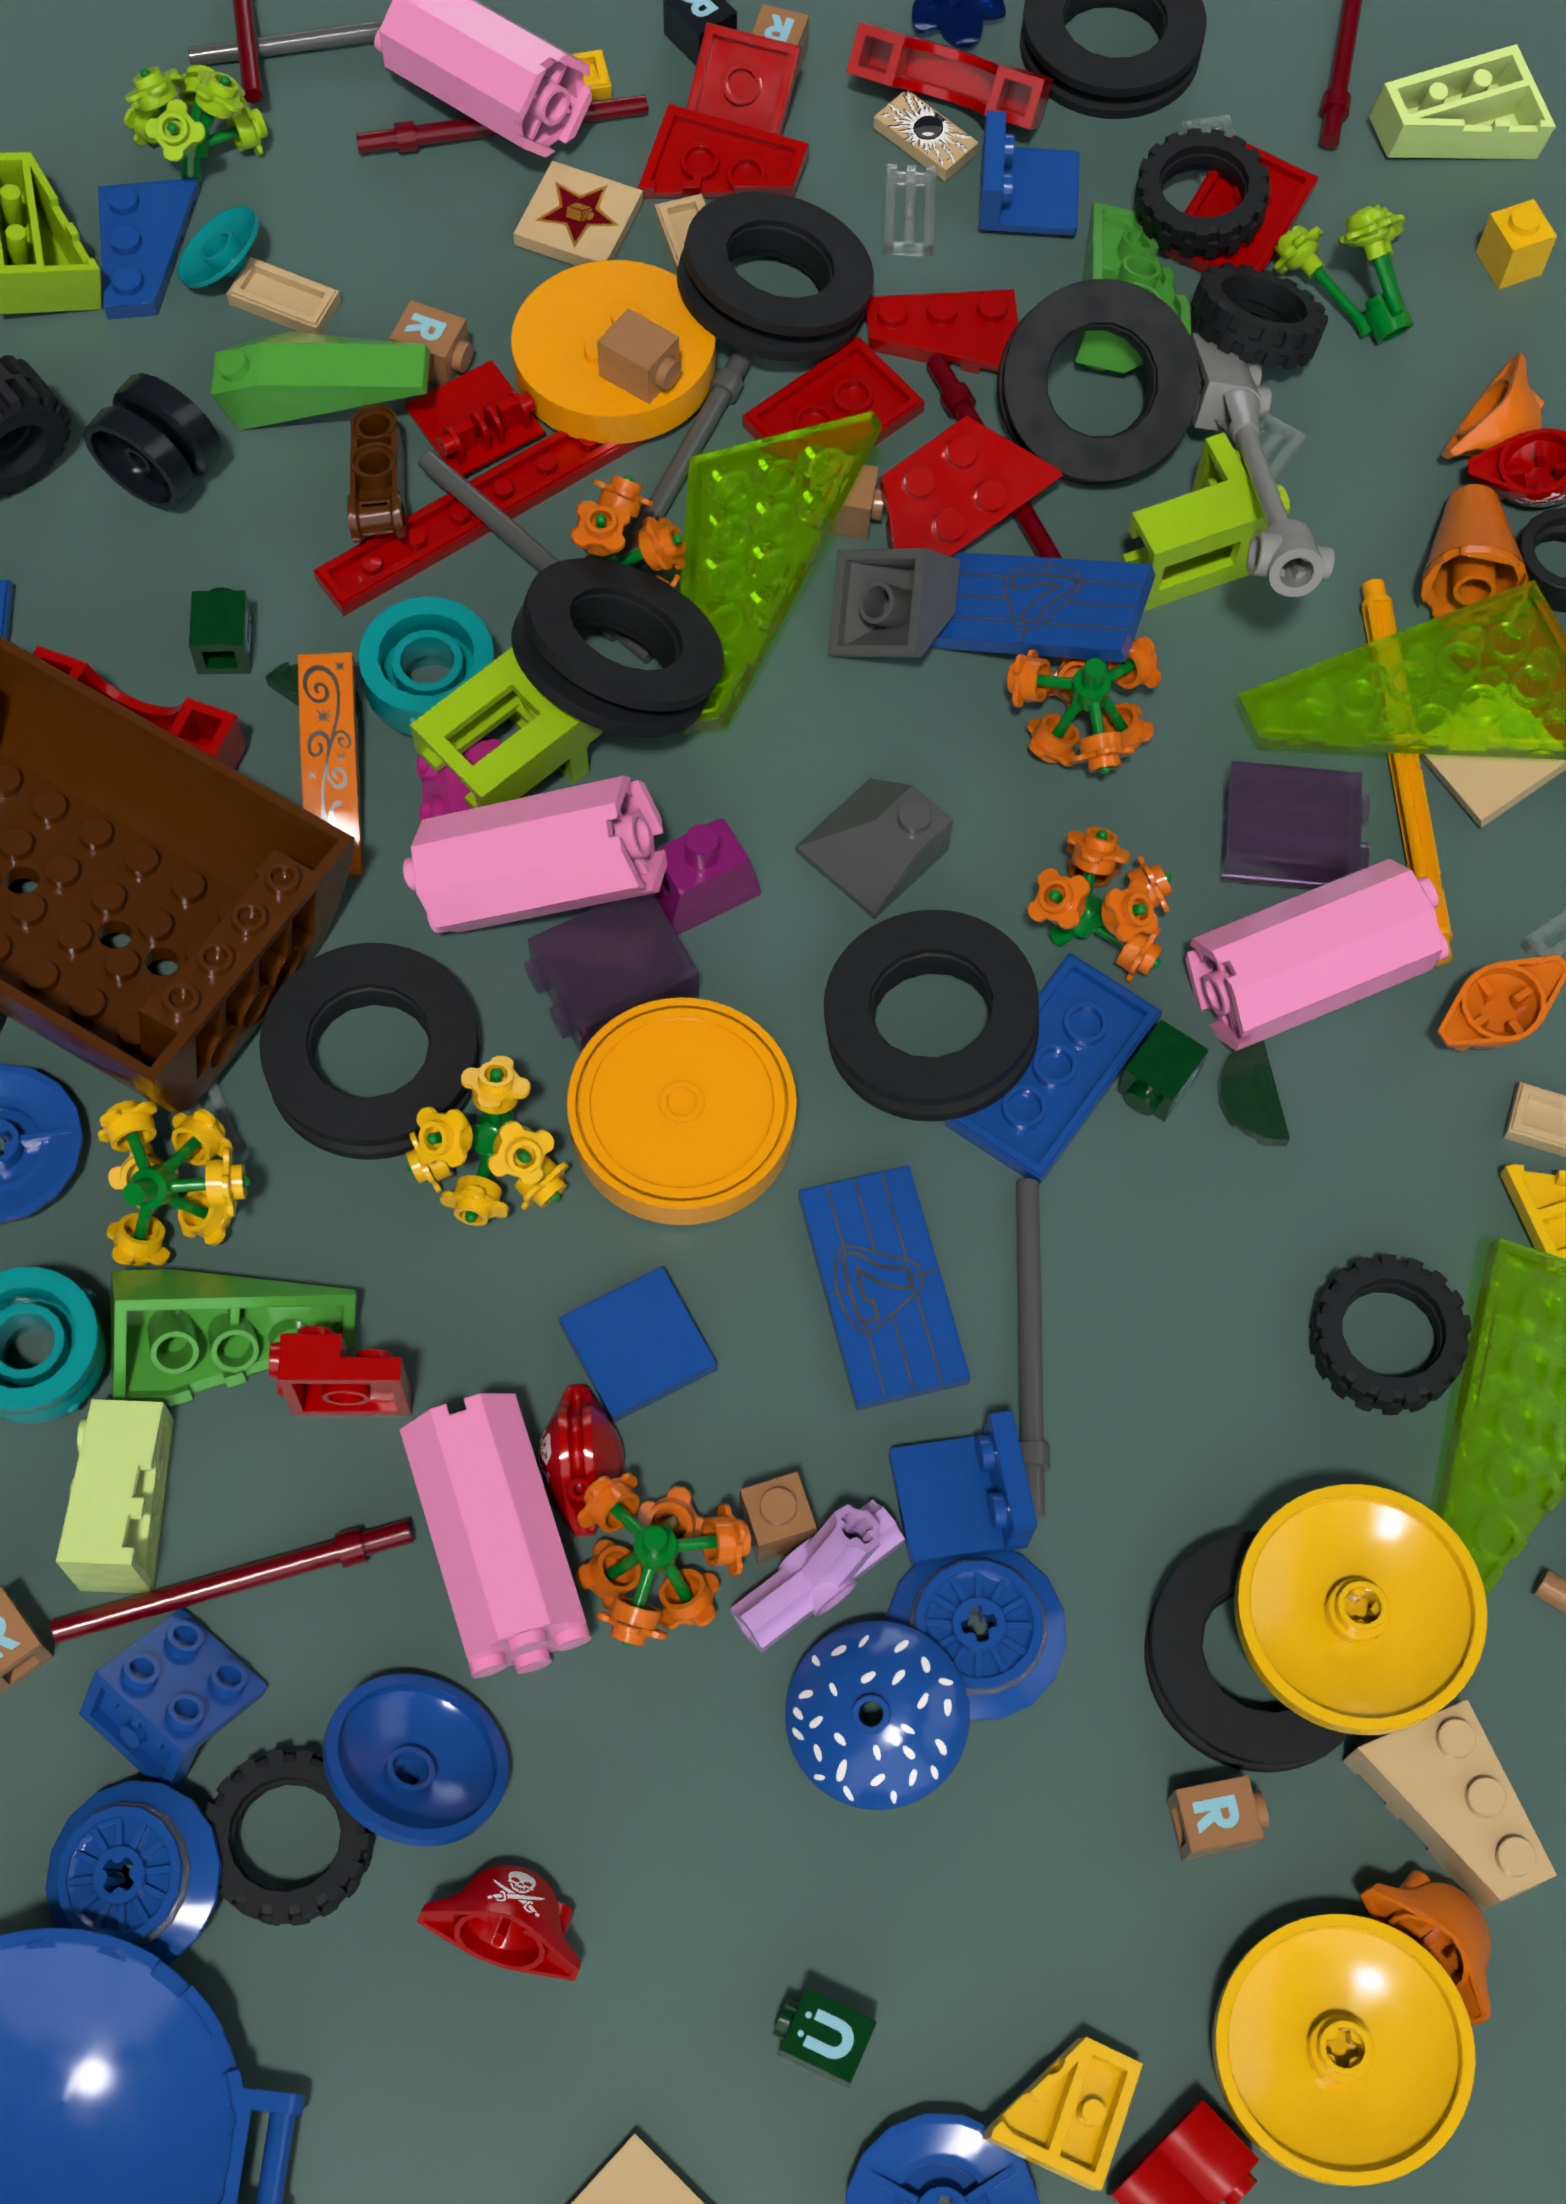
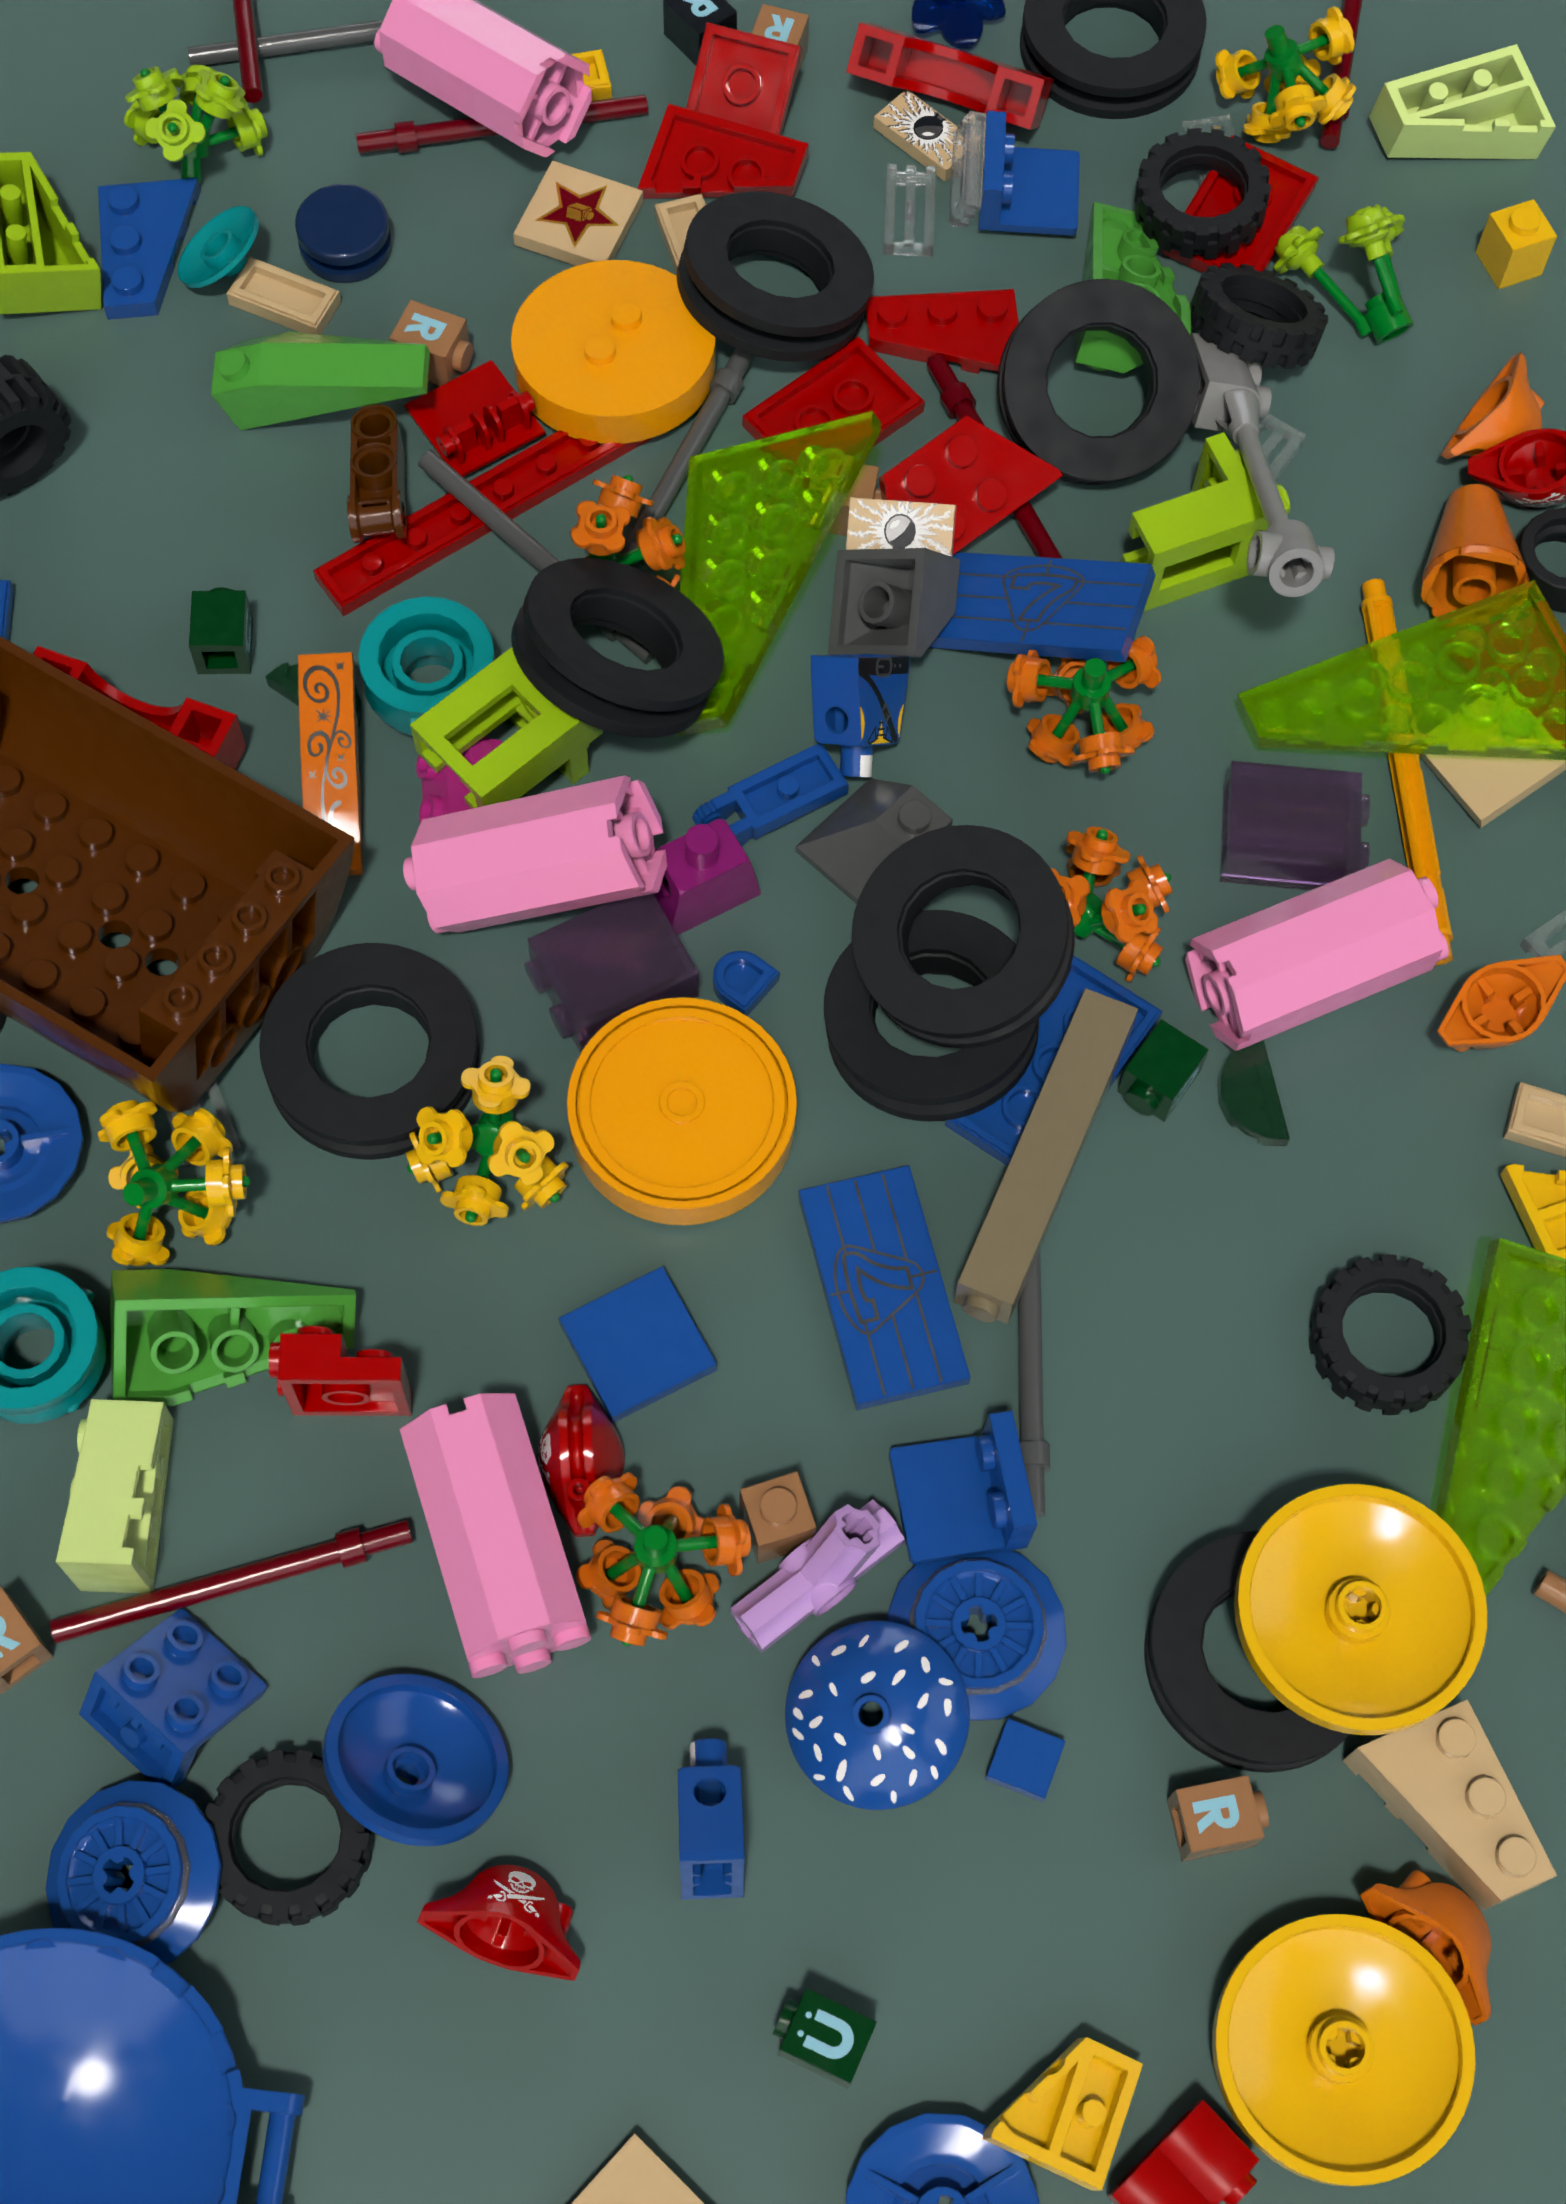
black wheel [83,373,222,510] -> none
medium nougat brick [597,308,682,404] -> none
none -> dark blue head [295,184,392,283]
none -> blue torso [677,1738,745,1900]
none -> blue hinge [692,743,849,847]
none -> blue tile [713,951,780,1016]
none -> blue torso [811,654,910,777]
none -> tile [846,497,957,557]
none -> black tyre [852,825,1075,1048]
none -> clear tile [948,111,986,228]
none -> dark tan brick [954,988,1138,1324]
none -> blue tile [985,1718,1066,1803]
none -> yellow plant [1215,6,1356,143]

